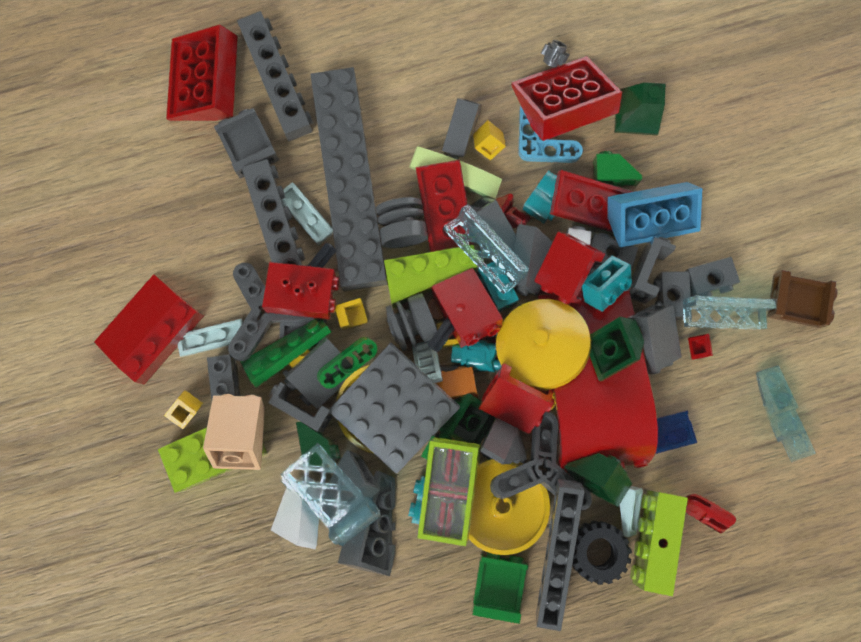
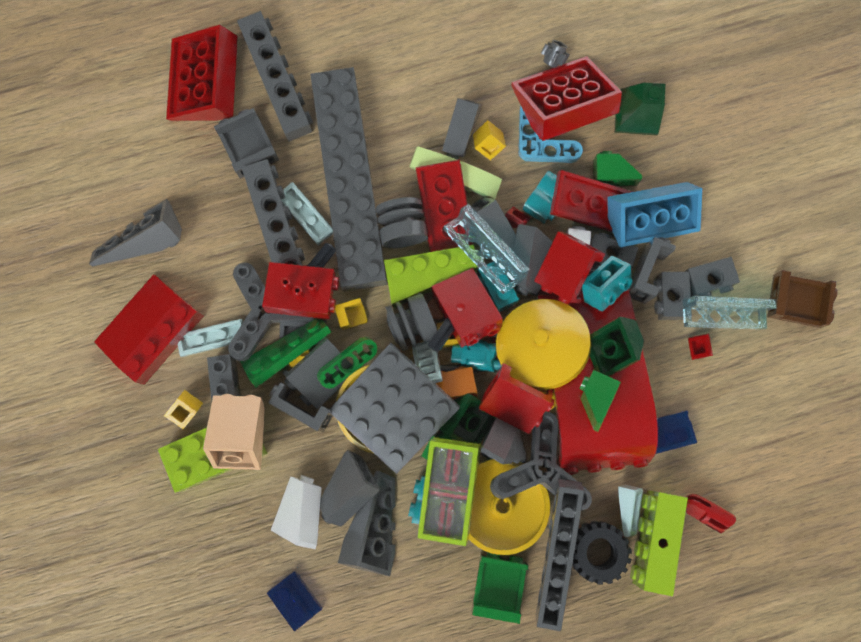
clear light blue piece [280,443,380,546] -> none
dark green slope [296,422,341,470] -> none
red slope [495,193,514,215] -> none
dark green slope [565,453,633,507] -> none
dark grey panel [628,305,682,375] -> none
clear light blue slope [756,365,816,462] -> none
none -> dark grey wedge [89,199,182,267]
none -> clear blue plate [267,570,323,632]
none -> green slope [580,370,621,432]

